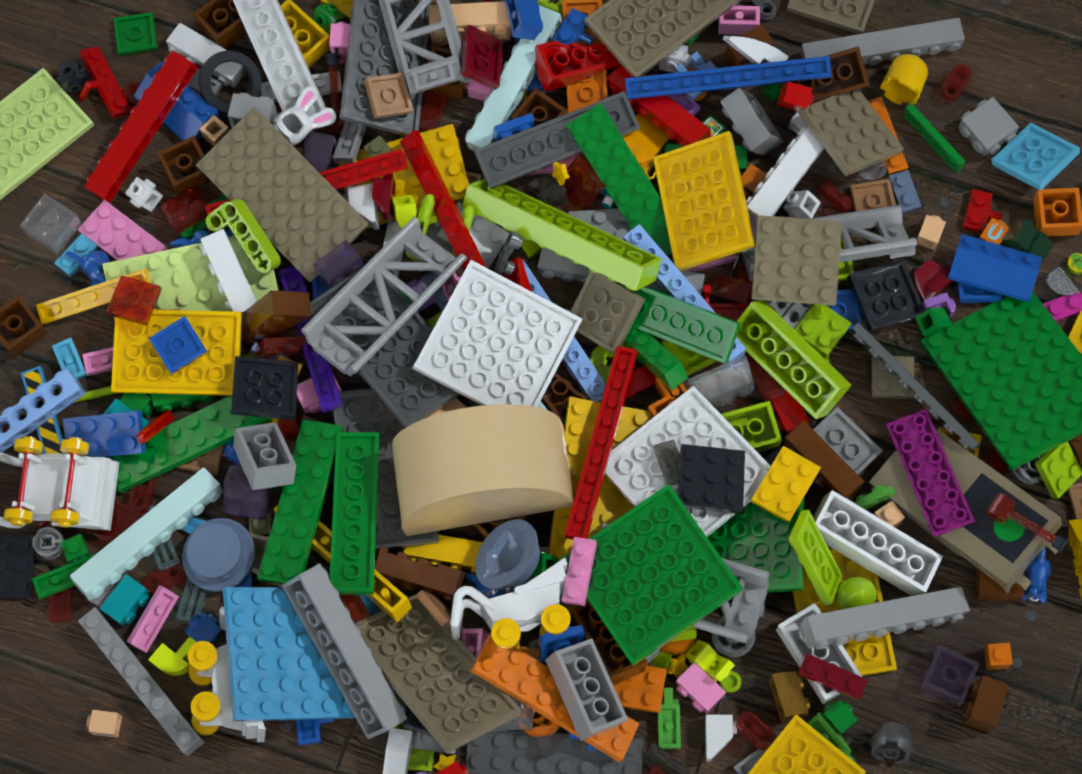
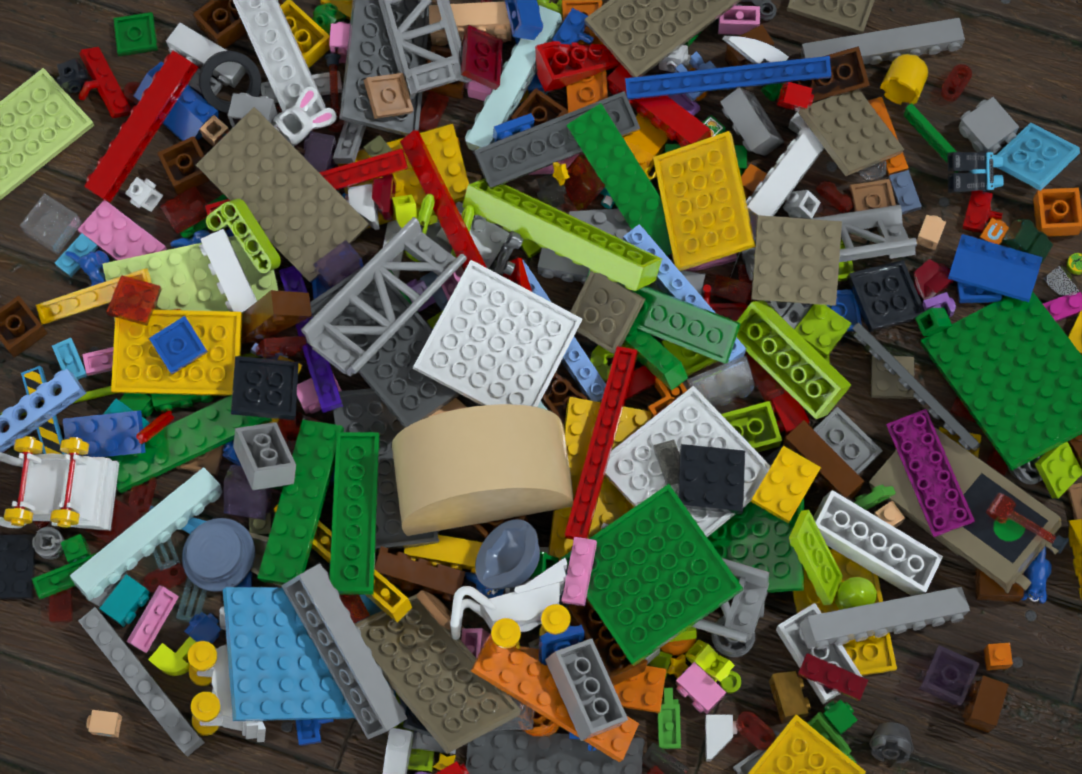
none -> hips [947,152,1003,193]

